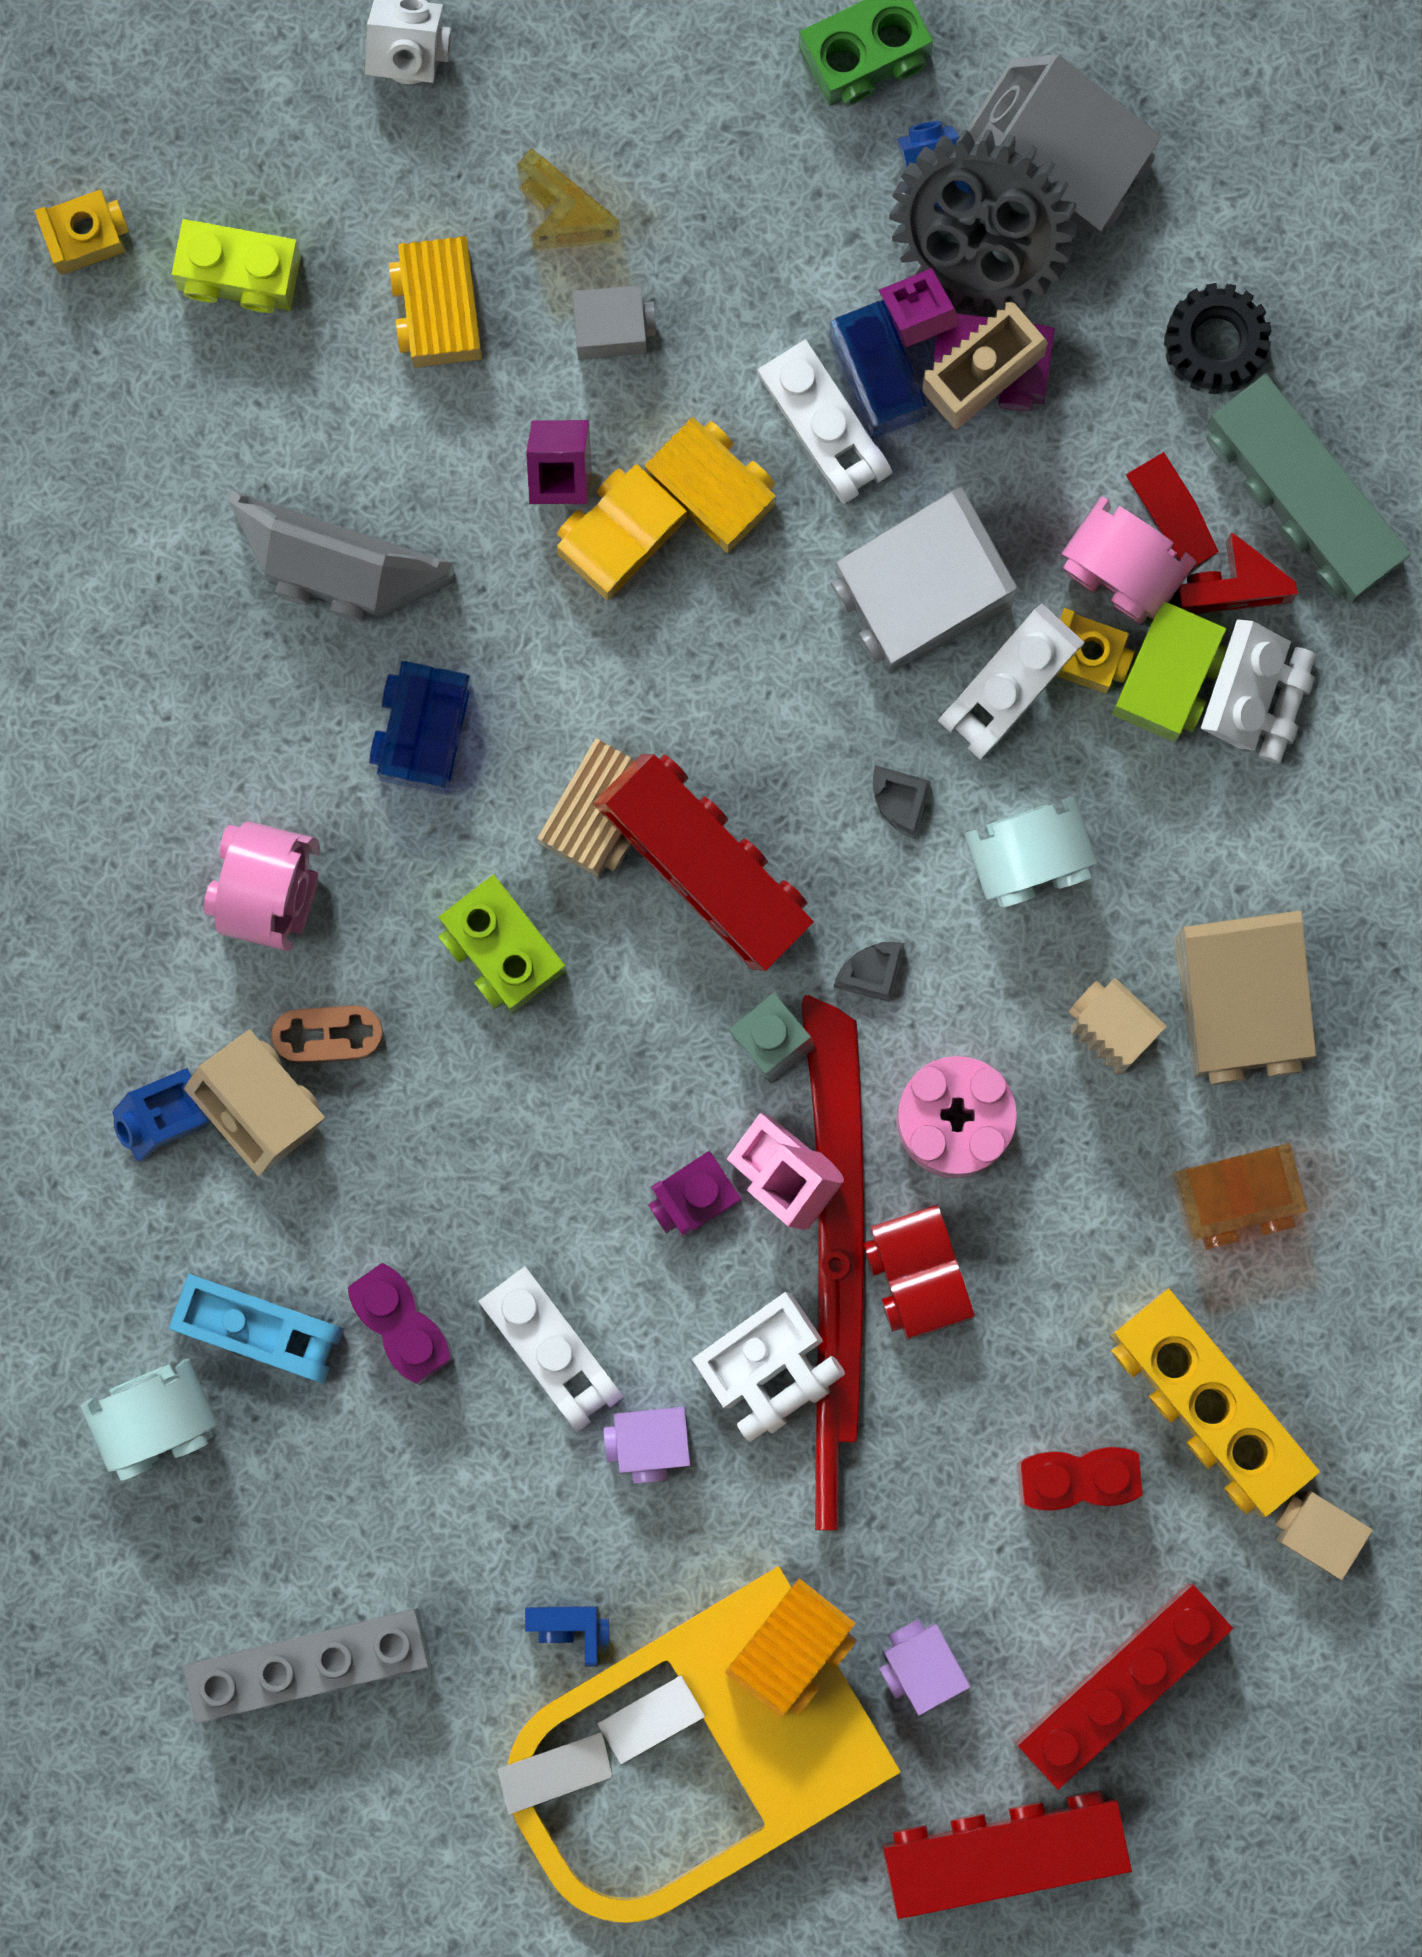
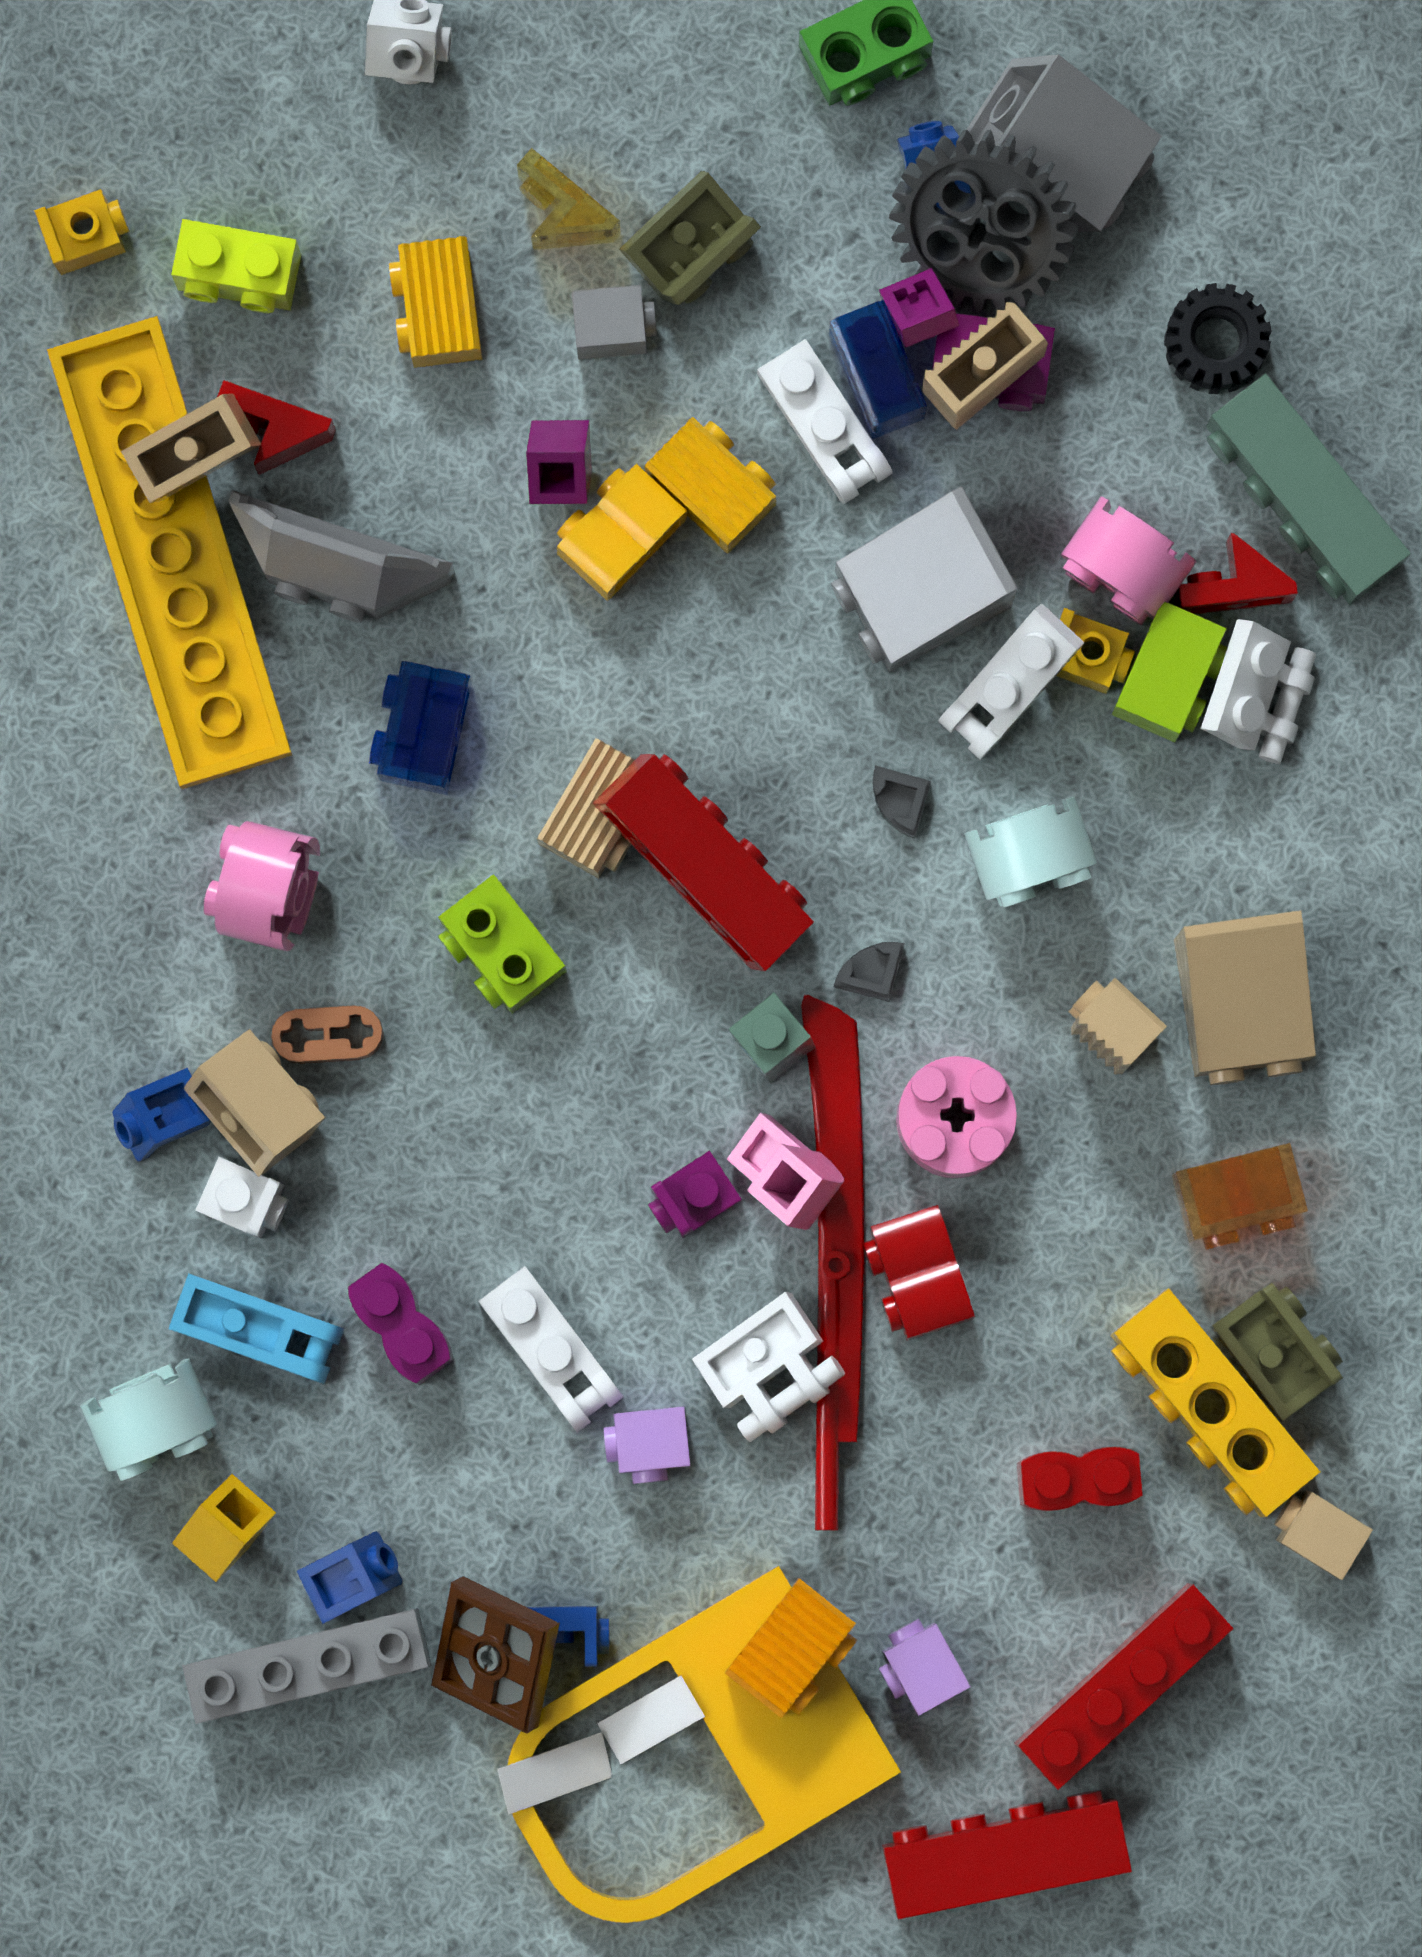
red sticker [1125,452,1219,567] -> none
none -> yellow plate [47,316,292,789]
none -> tan brick [121,394,261,503]
none -> yellow brick [172,1474,276,1582]
none -> white bracket [195,1157,289,1239]
none -> red slope [217,380,336,475]
none -> blue bracket [297,1531,402,1624]
none -> reddish brown piece [431,1576,560,1734]
none -> olive bracket [619,171,761,305]
none -> olive bracket [1210,1283,1343,1422]

